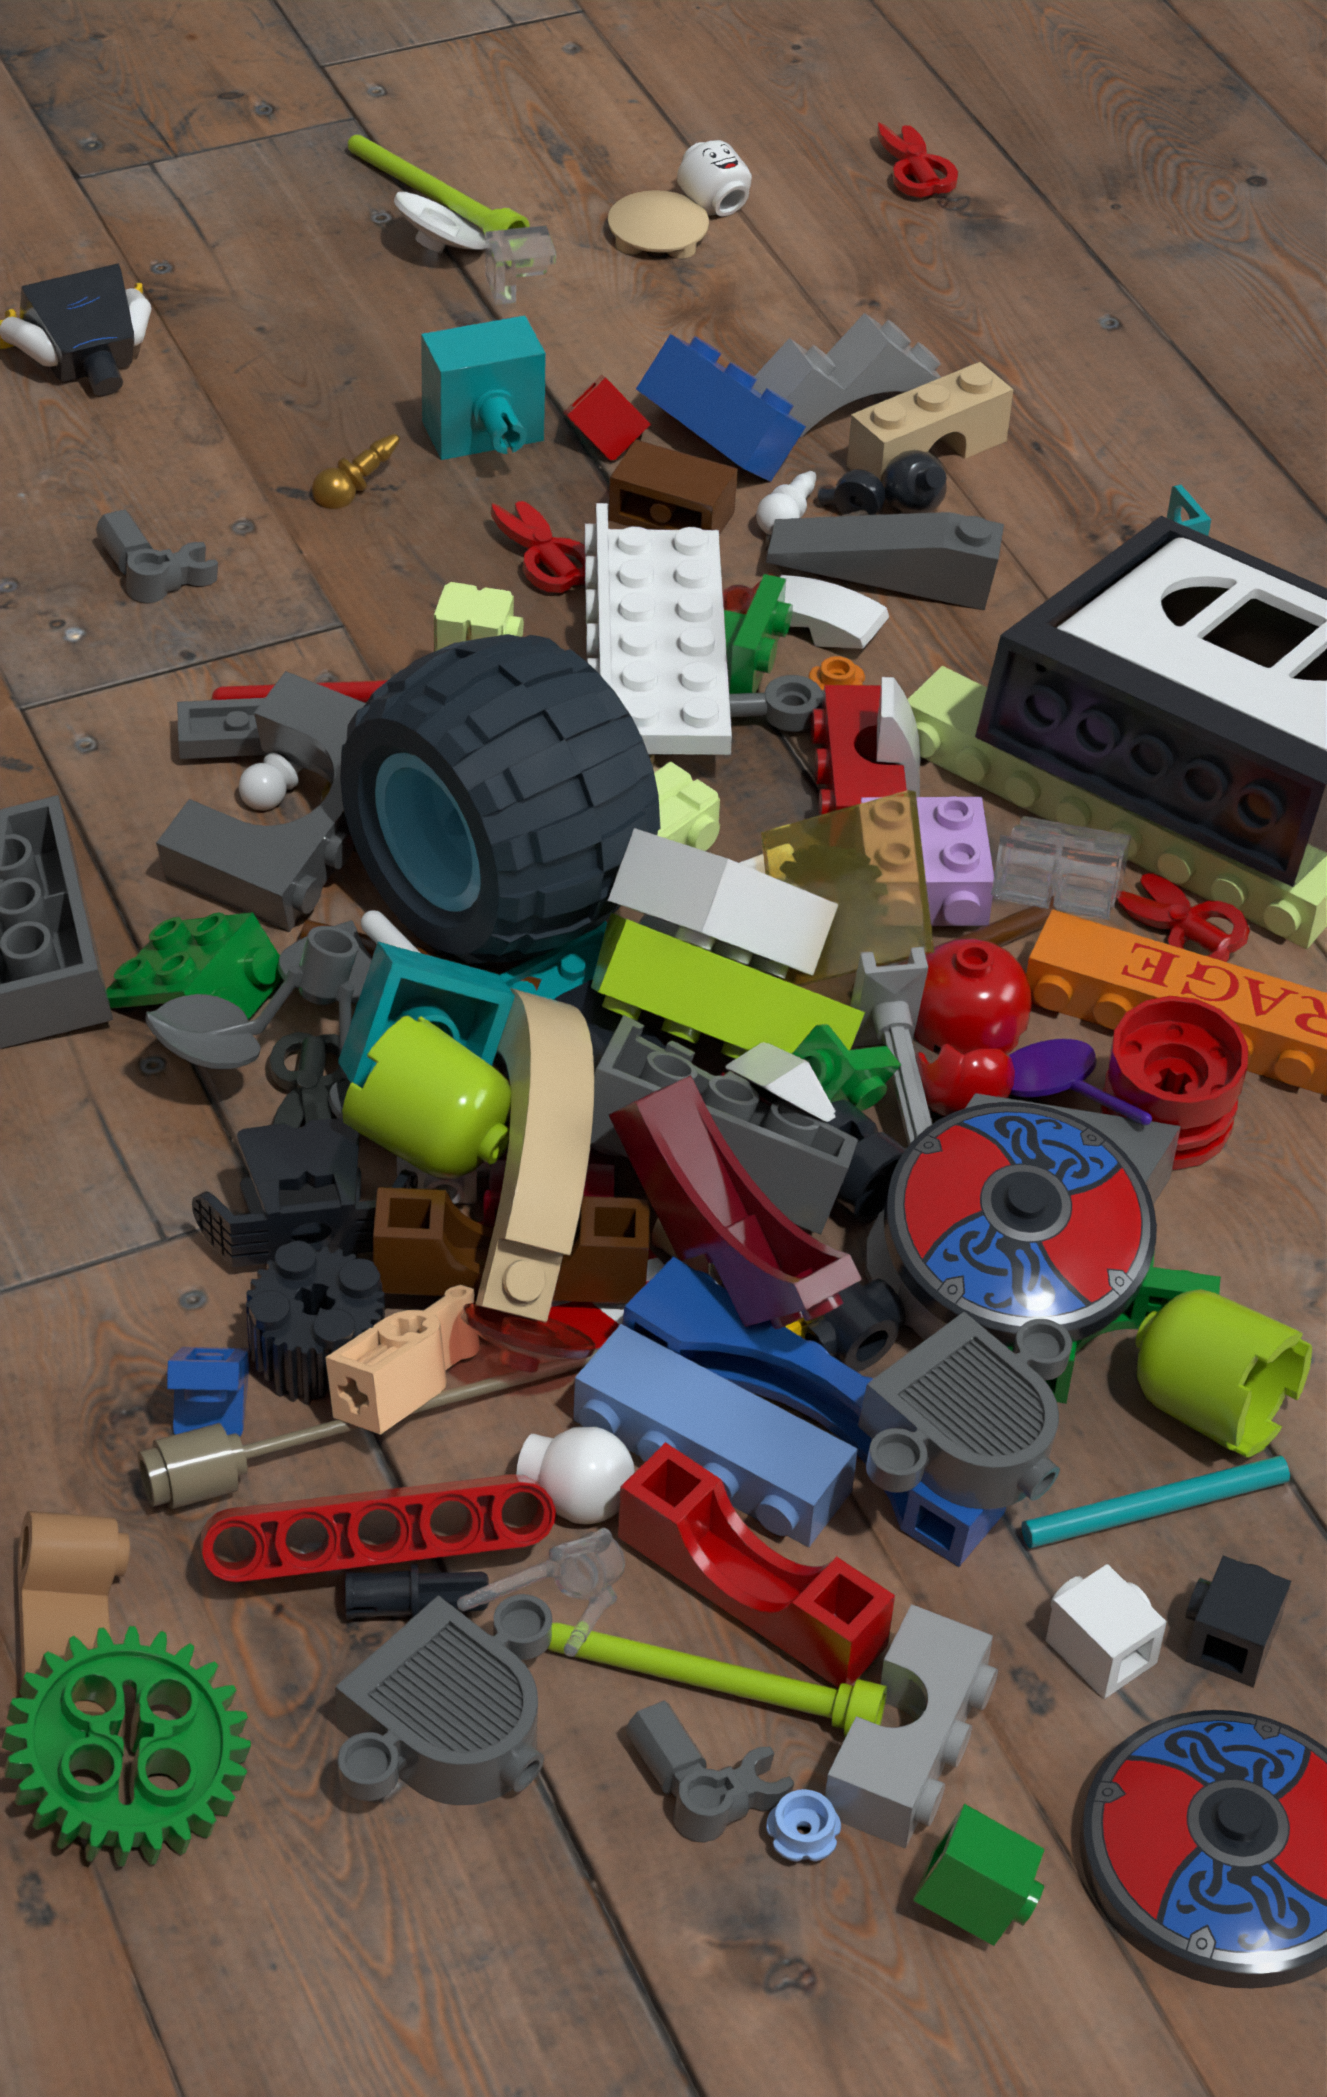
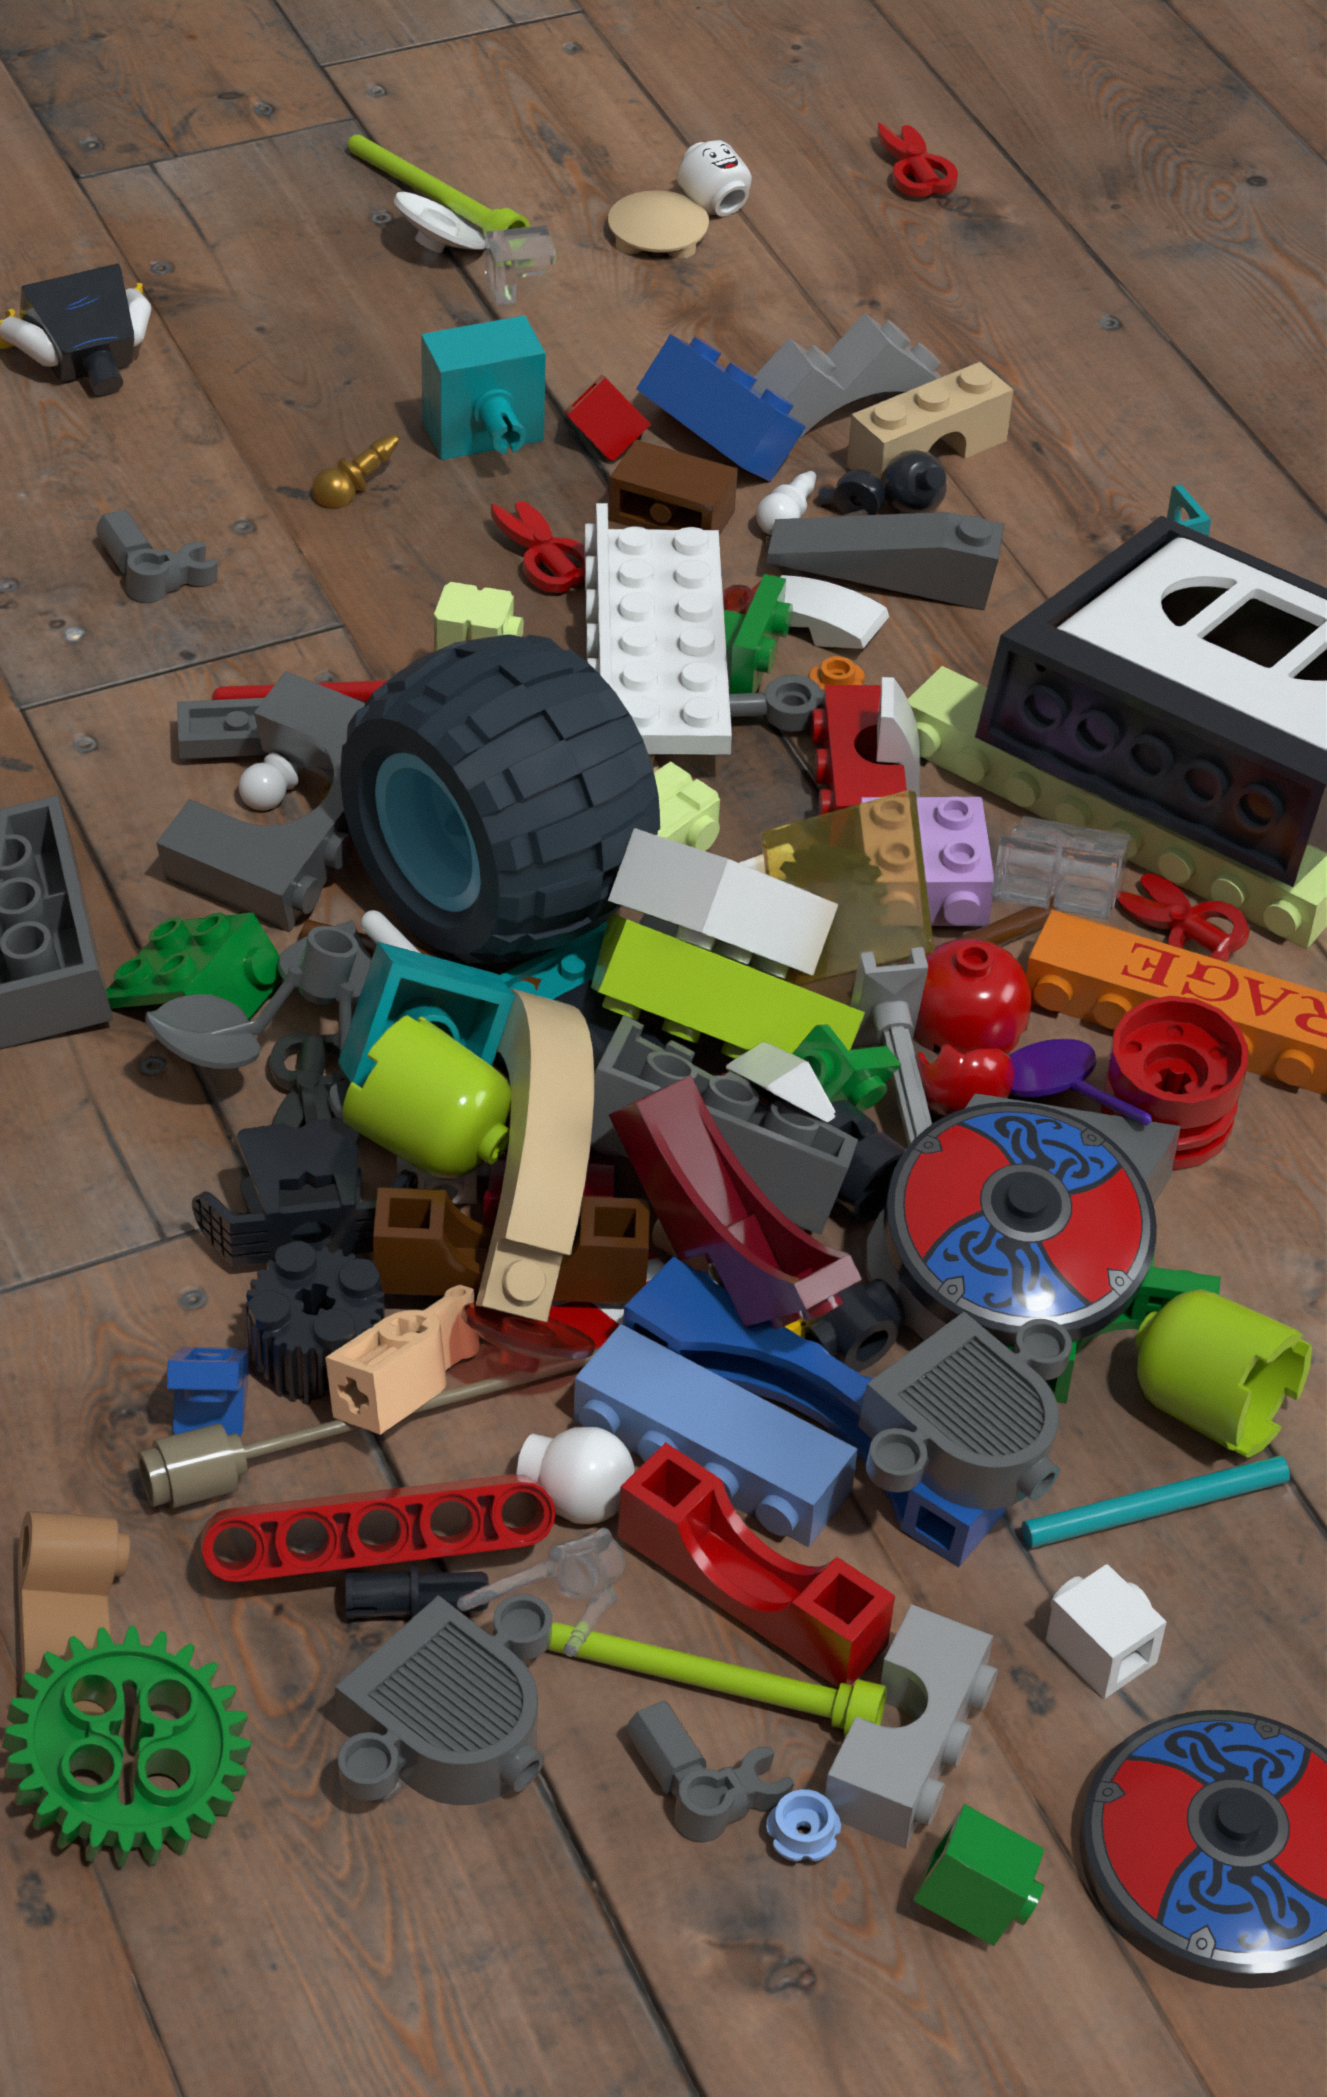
black brick [1185,1555,1292,1688] -> none

